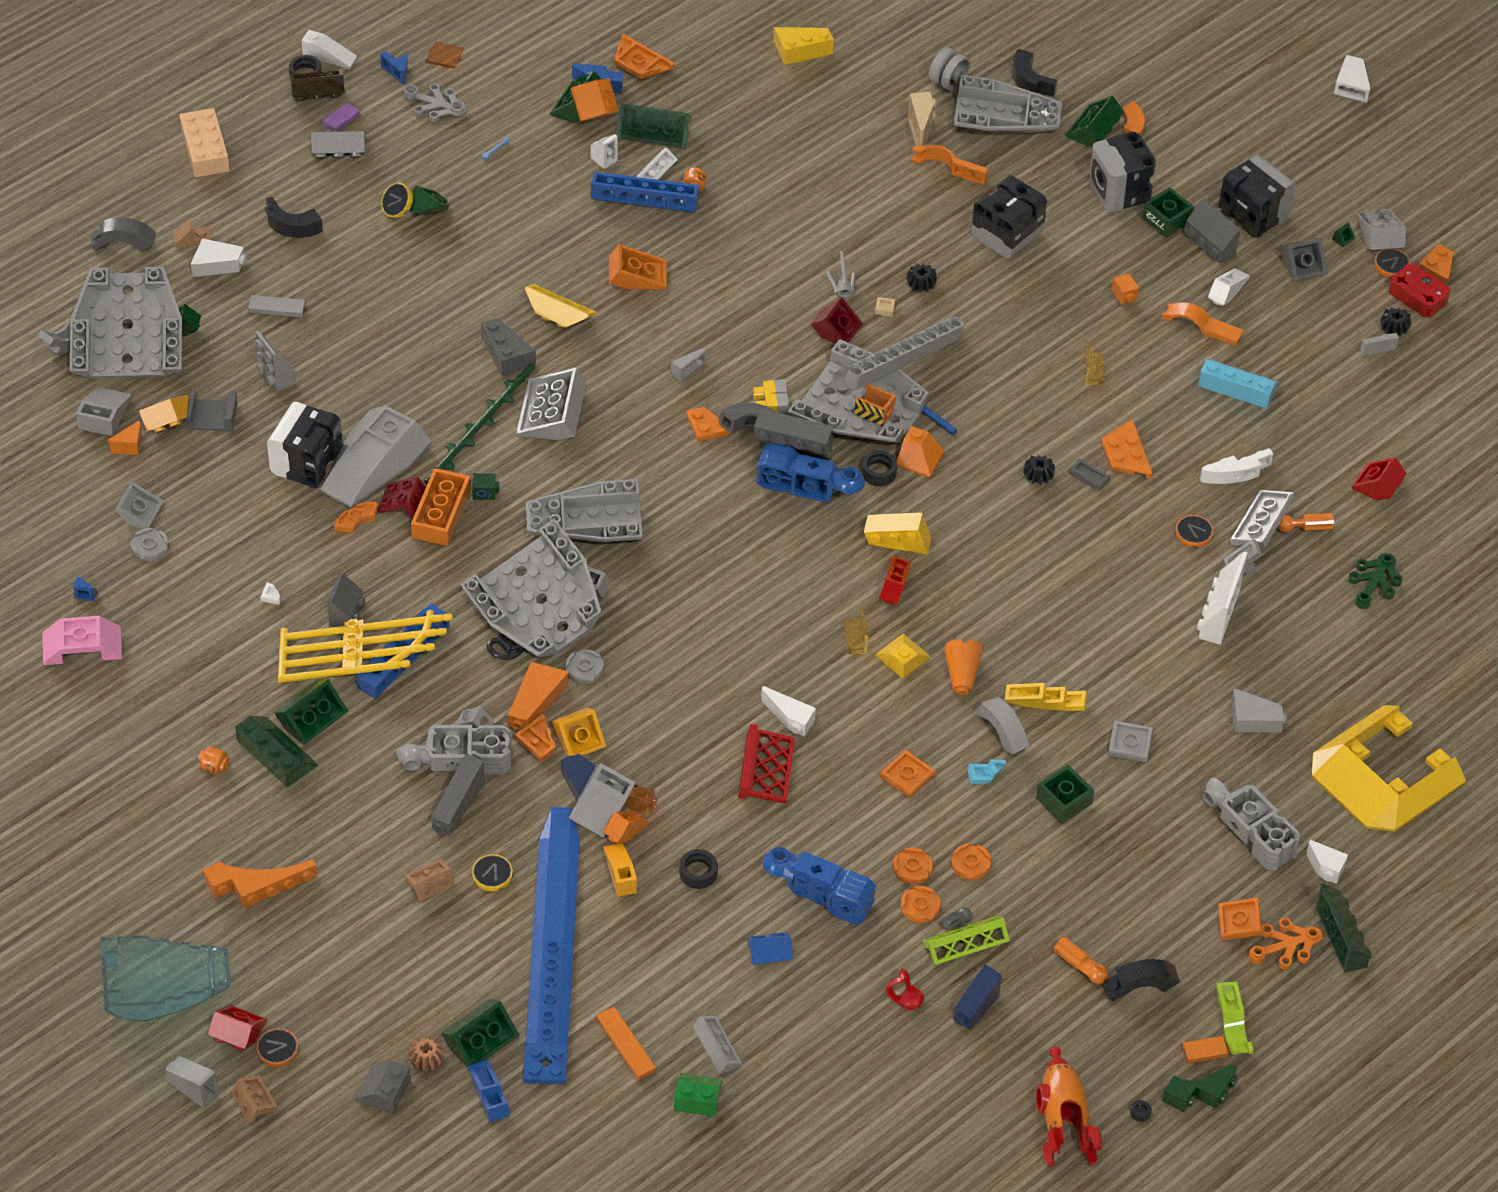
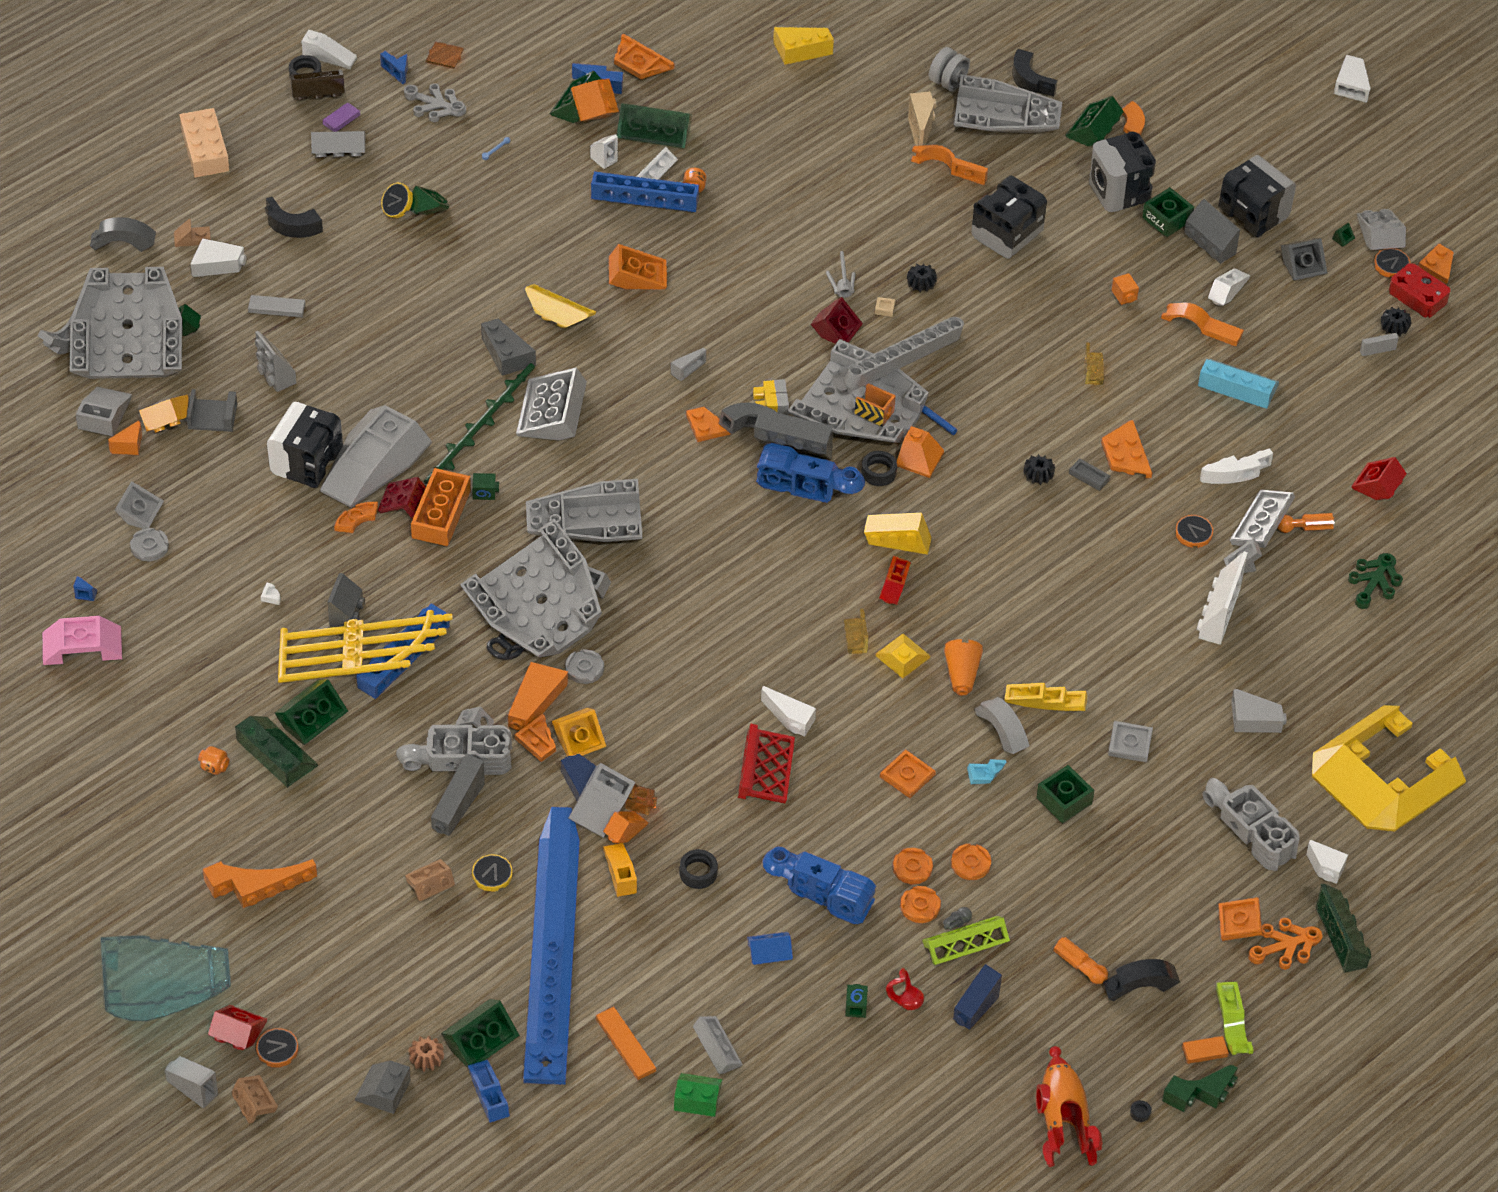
none -> dark green brick [845,984,868,1018]

